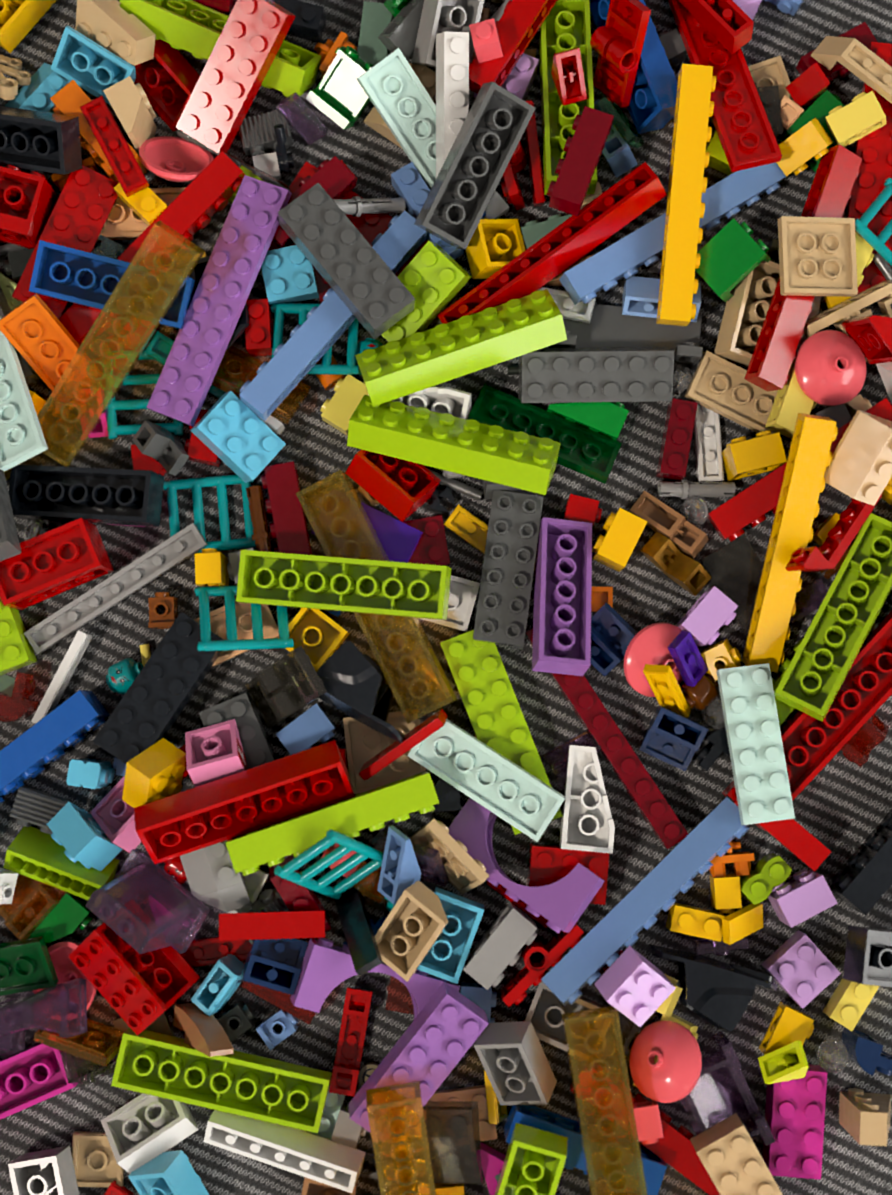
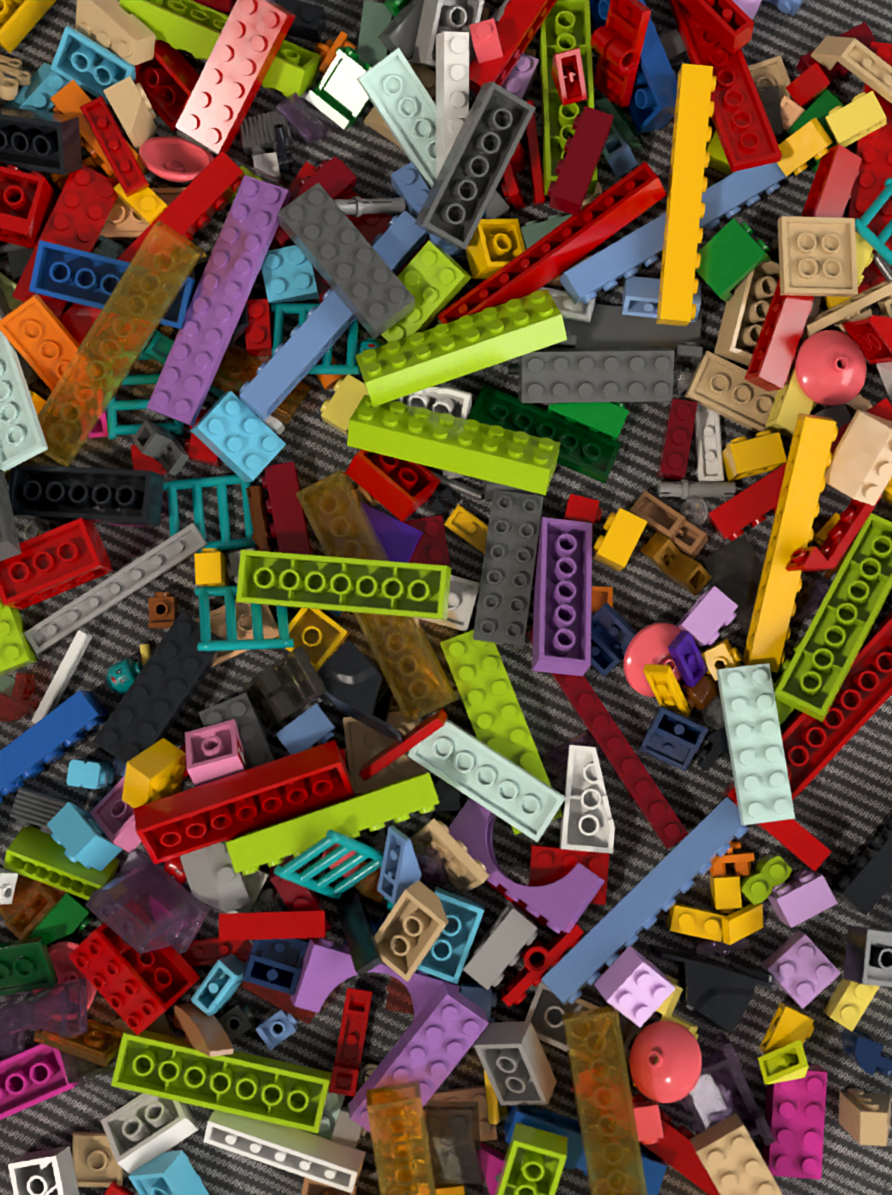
clear hat [817,1039,850,1073] -> none
clear red brick [841,714,889,767] -> none

